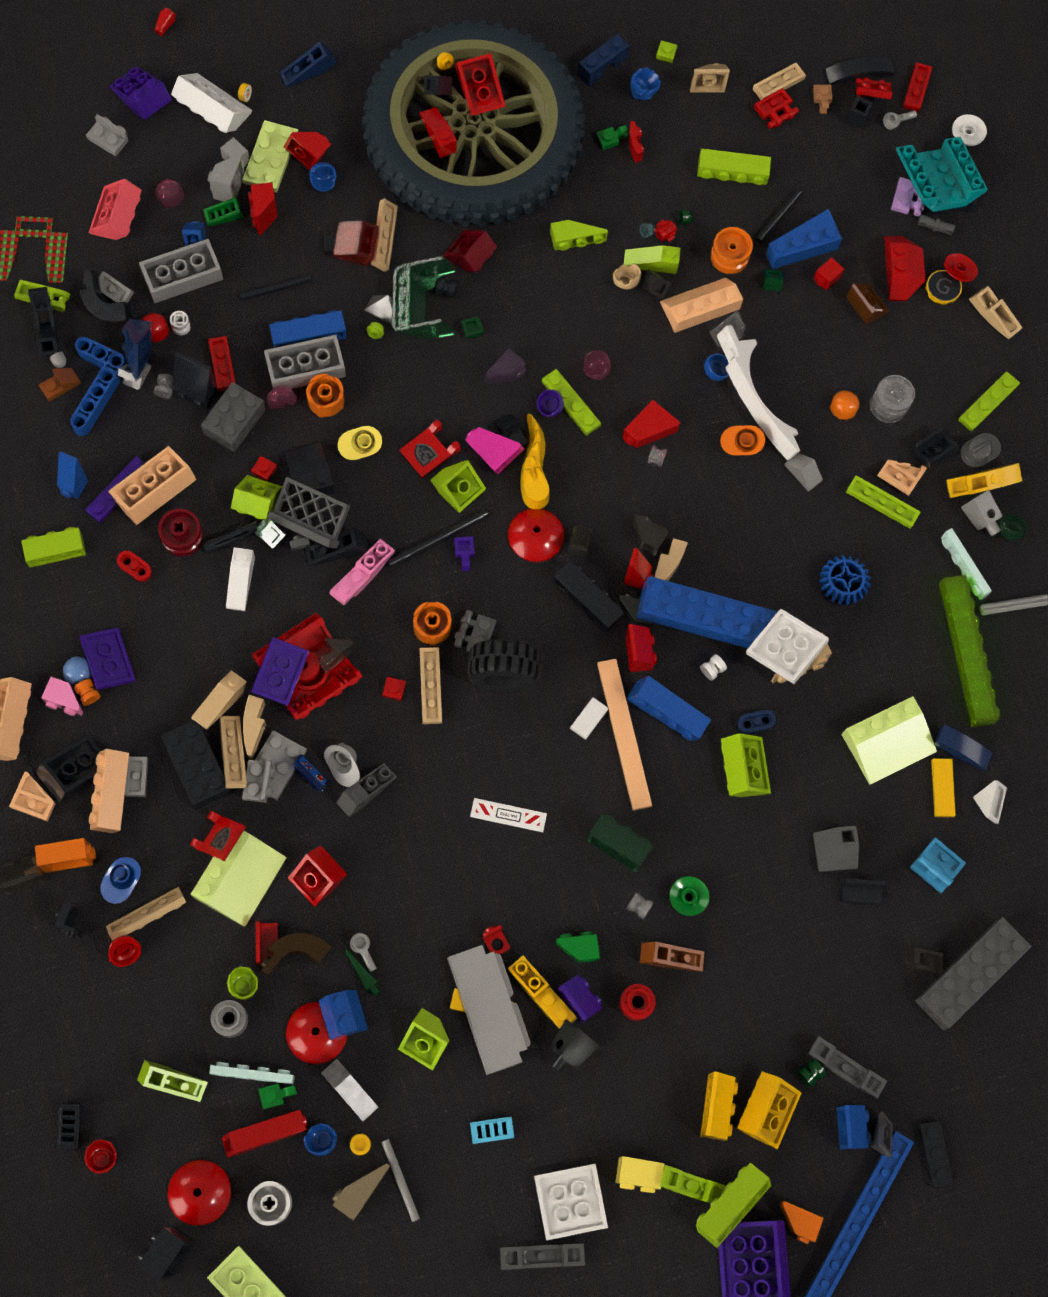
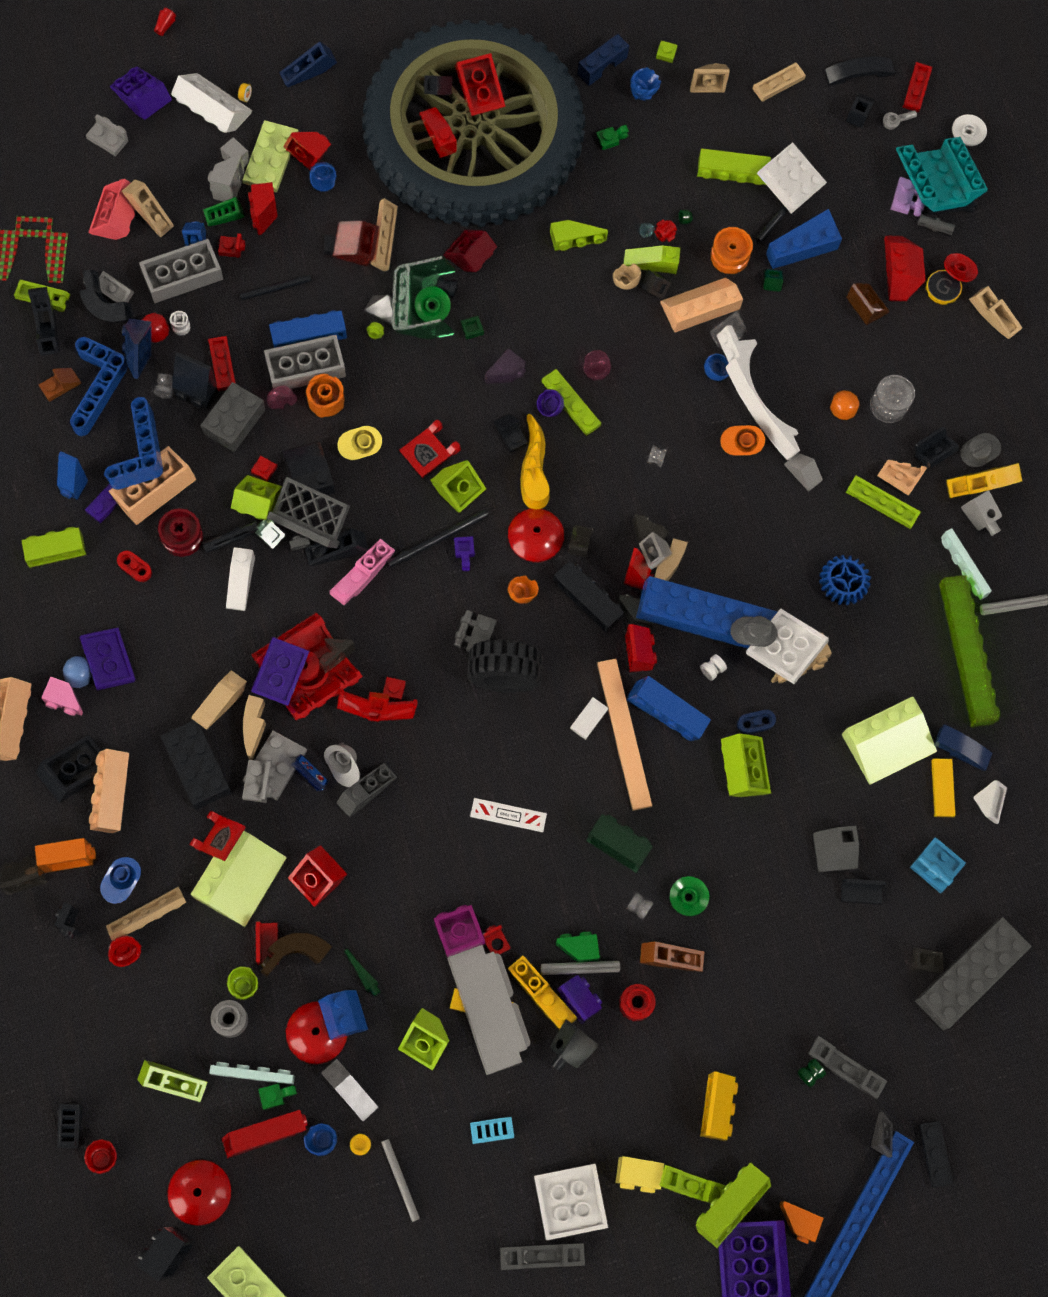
light nougat wing [9,772,56,822] -> none
light grey hinge [50,352,67,368] -> none
orange wheel [74,679,101,706] -> none
light grey slope [118,364,151,390] -> none
light grey plate [125,757,148,797] -> none
clear pink hair [155,179,184,208] -> none
tan plate [219,716,247,788] -> none
white brick [247,1181,292,1226] -> none
dark tan slope [332,1163,390,1220] -> none
light grey plate [350,933,377,972] -> none
orange brick [413,602,452,646] -> none
tan plate [420,647,442,724] -> none
yellow plate [437,52,454,70] -> none
dark pink slope [465,427,525,474] -> none
red slope [622,400,681,448] -> none
red slope [628,121,644,163] -> none
yellow slope [737,1072,801,1150] -> none
red plate [754,88,799,129] -> none
medium nougat plate [813,85,832,114] -> none
red brick [813,257,844,290] -> none
blue slope [836,1105,871,1150] -> none
red plate [855,77,893,99] -> none
lime plate [958,371,1020,432] -> none
clear green hair [998,513,1027,541] -> none
none -> blue beam [104,397,163,490]
none -> tan slope [122,180,174,237]
none -> red bracket [218,233,245,258]
none -> red plate [337,689,418,722]
none -> green dish [414,287,451,323]
none -> magenta plate [434,905,485,957]
none -> orange hair [508,575,539,604]
none -> light grey axle [541,961,620,975]
none -> light grey slope [639,532,672,570]
none -> dark grey piece [731,616,777,647]
none -> white plate [757,142,827,214]

